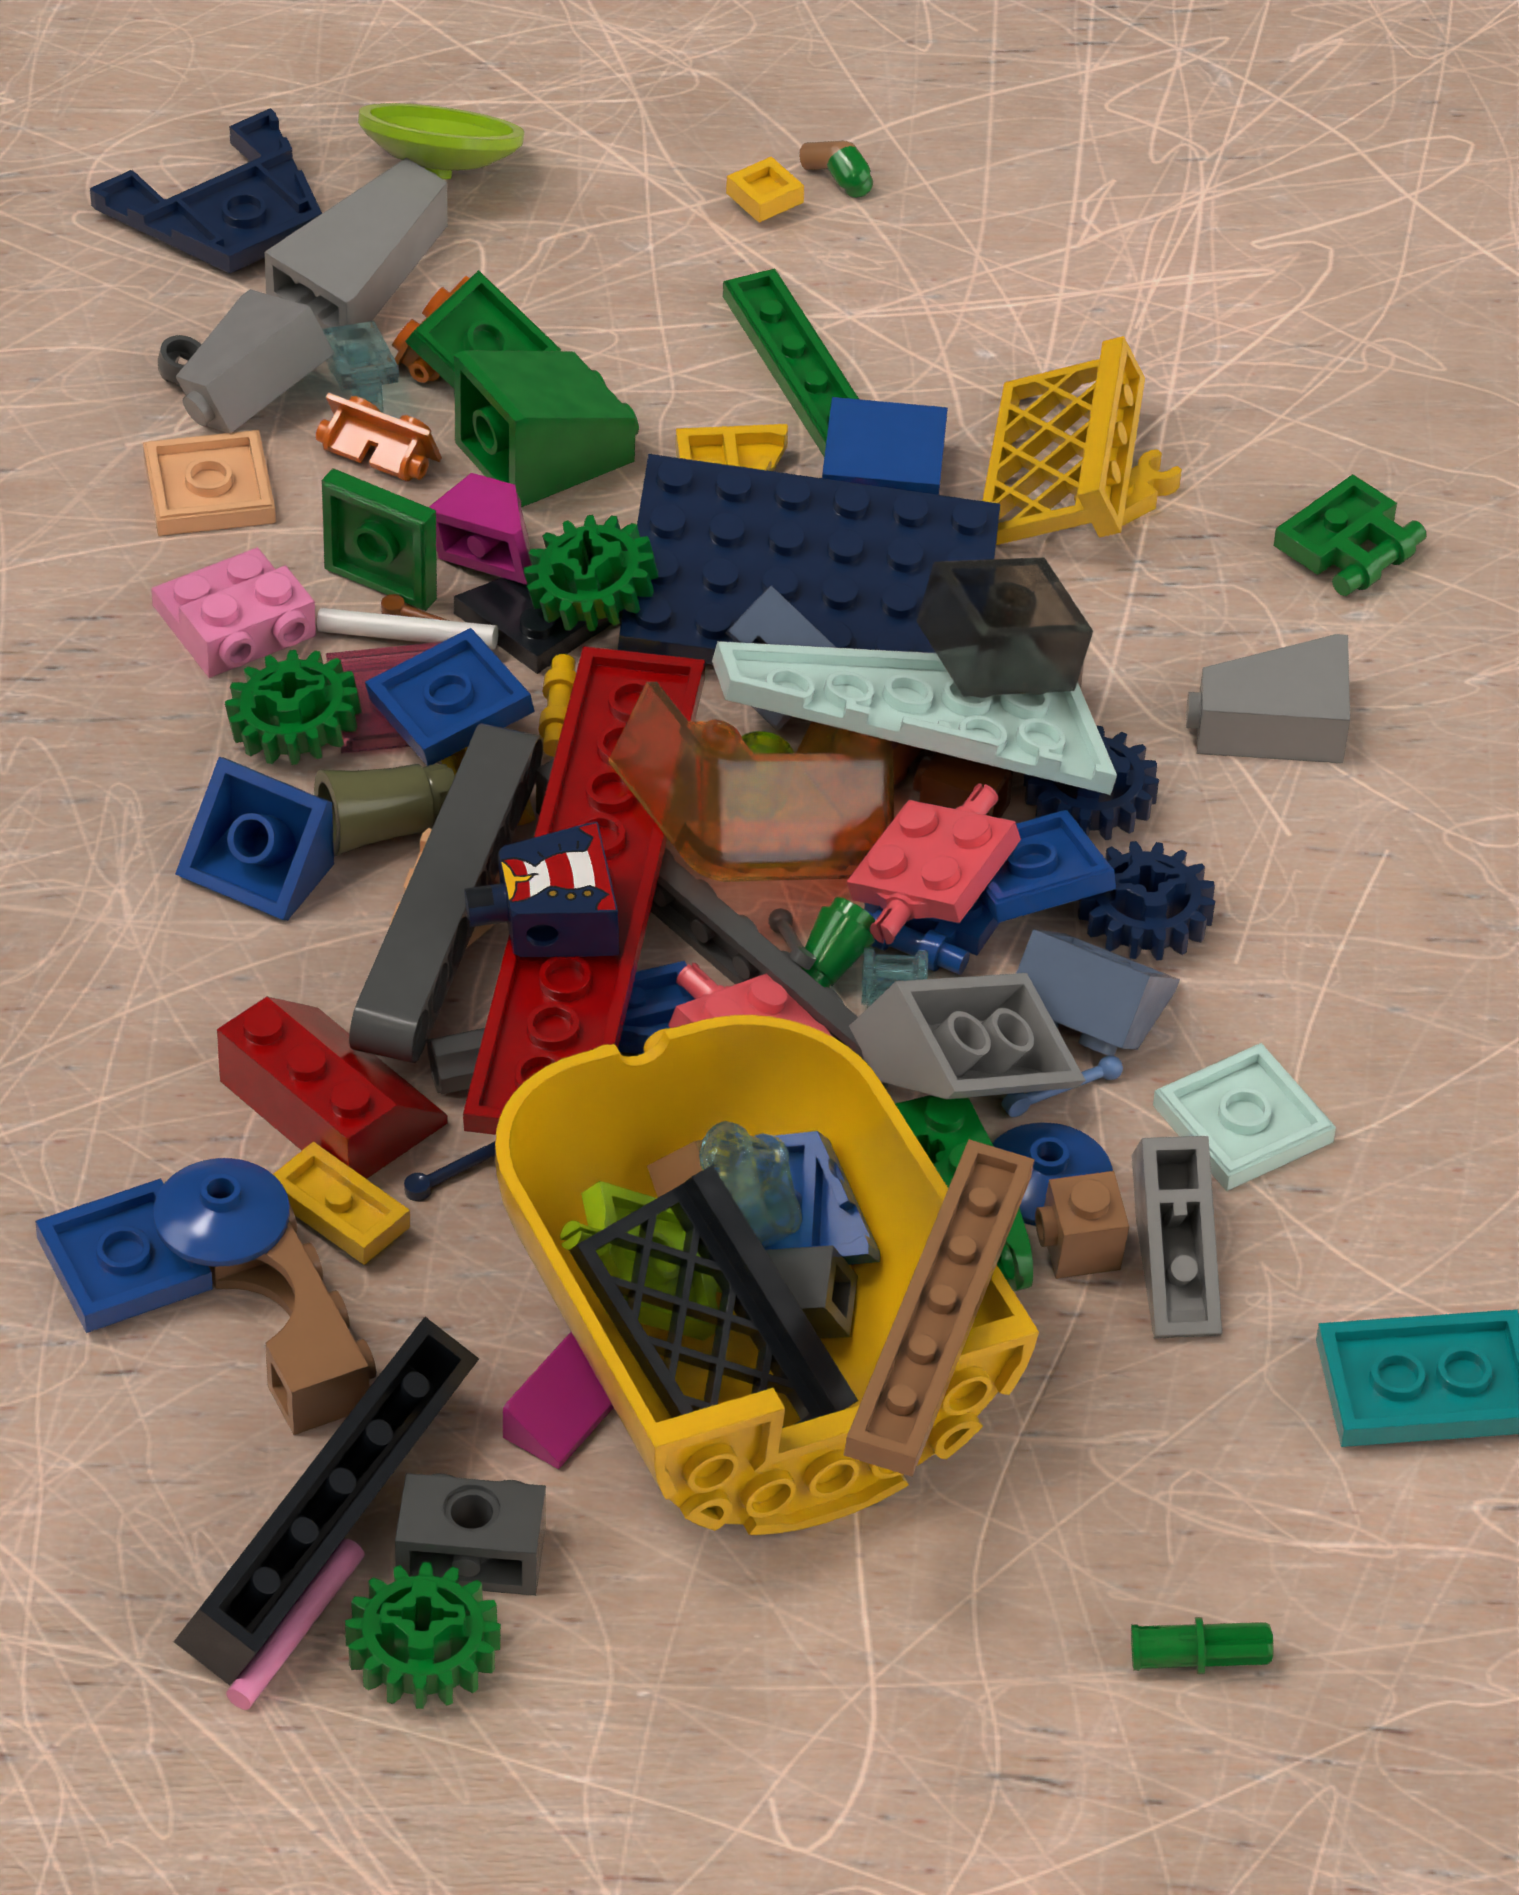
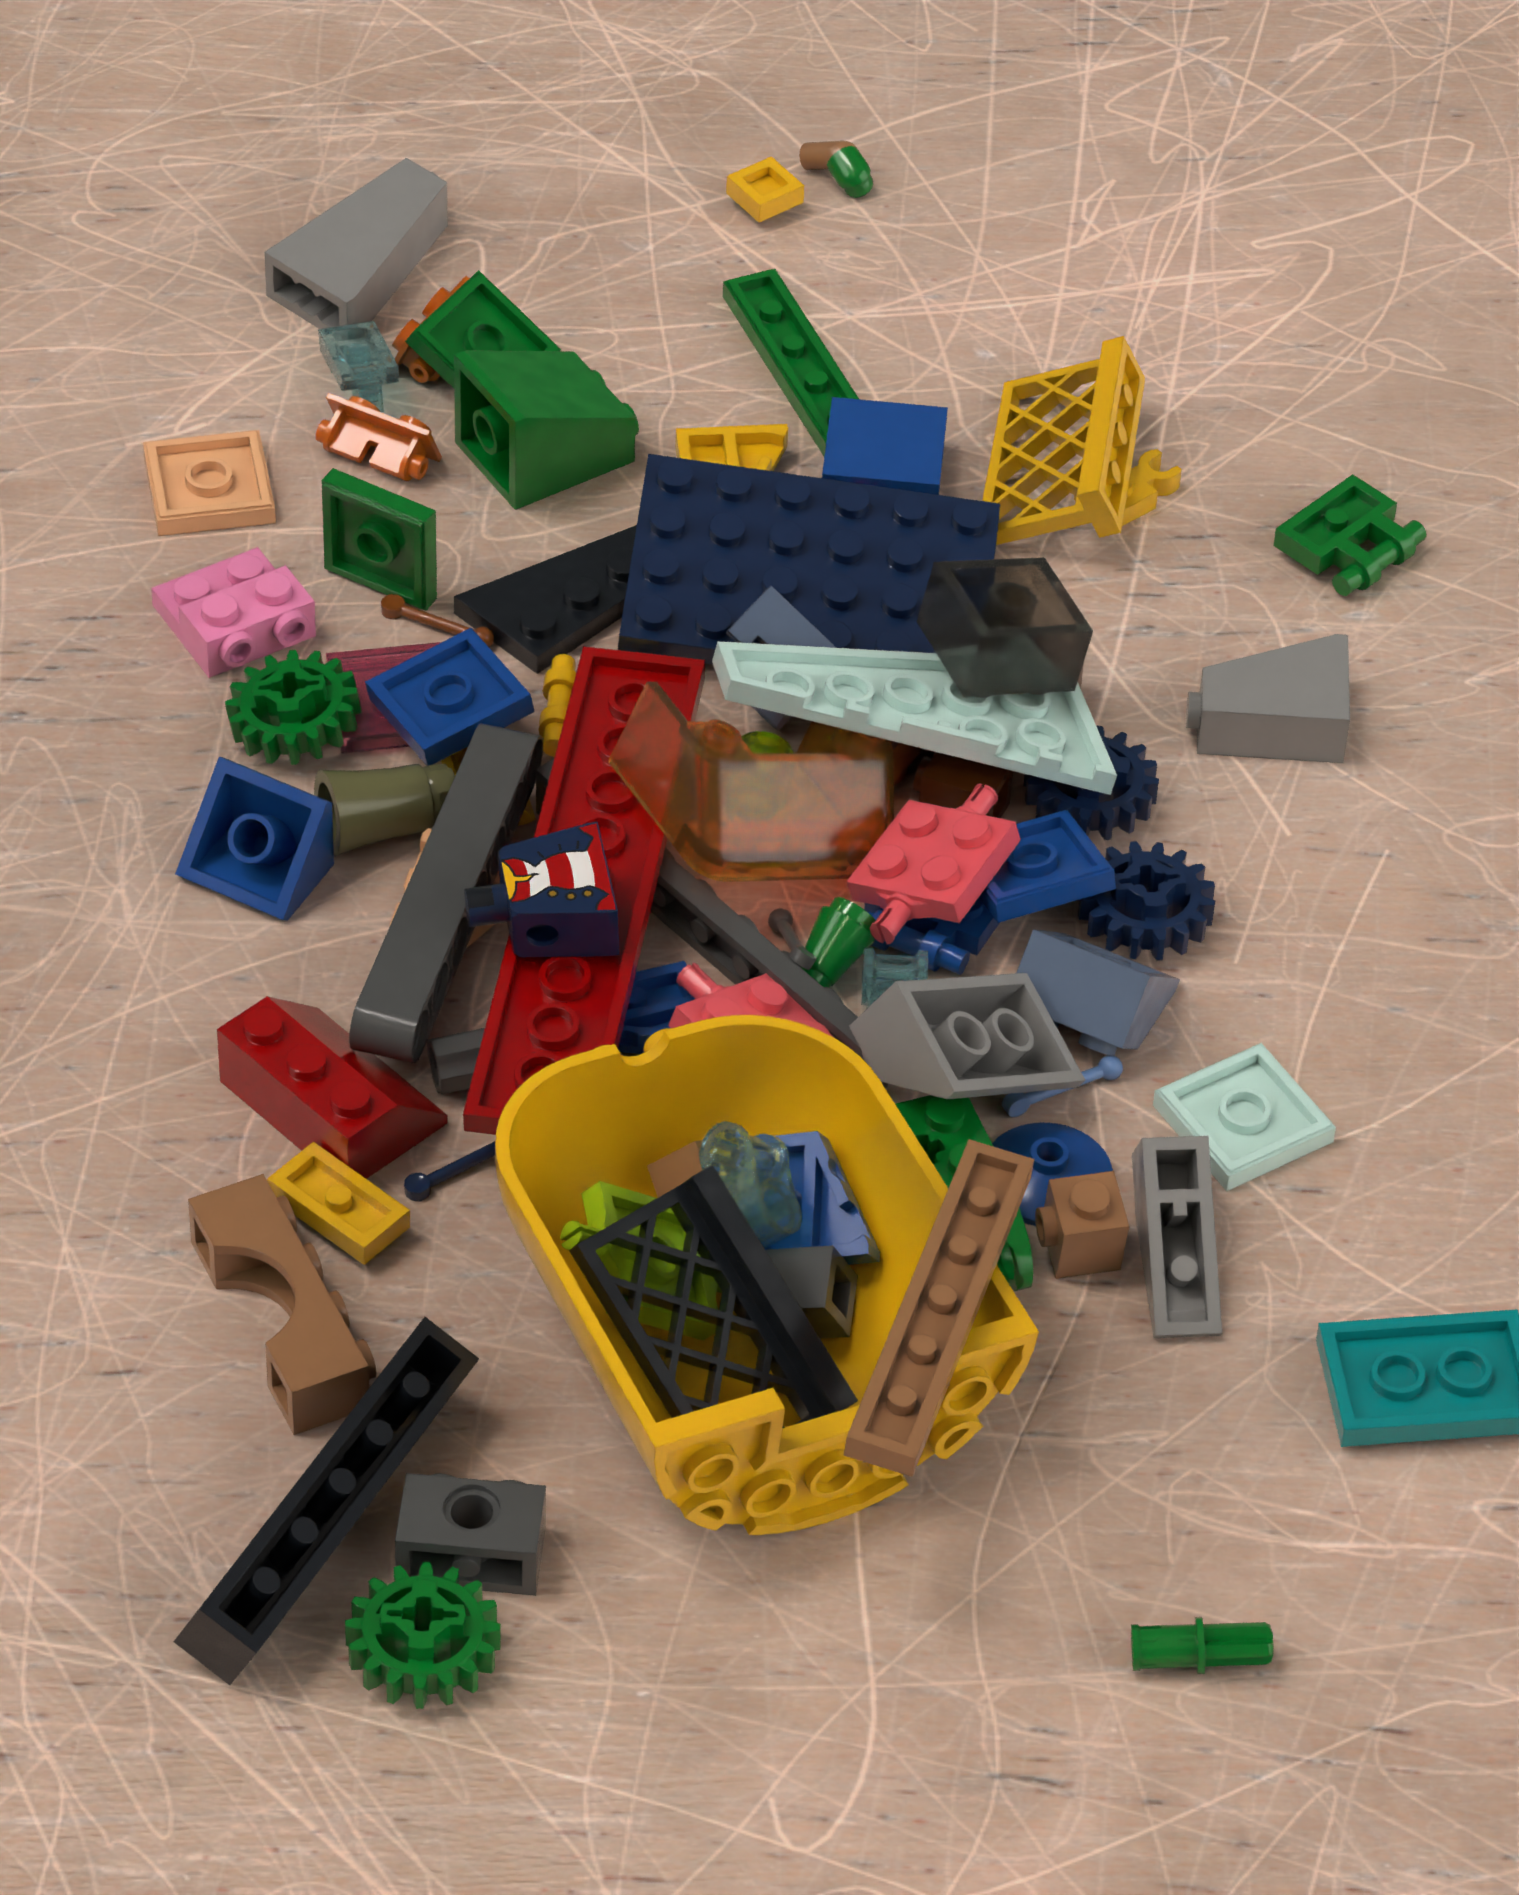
blue plate [35,1178,213,1333] -> none
dark blue wing [90,108,322,273] -> none
blue dish [154,1158,290,1267] -> none
dark grey hinge [158,335,202,386] -> none
light grey slope [176,289,335,433] -> none
bright pink bar [226,1539,365,1710] -> none
white bar [317,608,498,649] -> none
lime dish [358,103,525,179] -> none
dark pink slope [429,473,532,585] -> none
dark pink slope [503,1332,614,1469] -> none
green gear [524,515,658,631] -> none

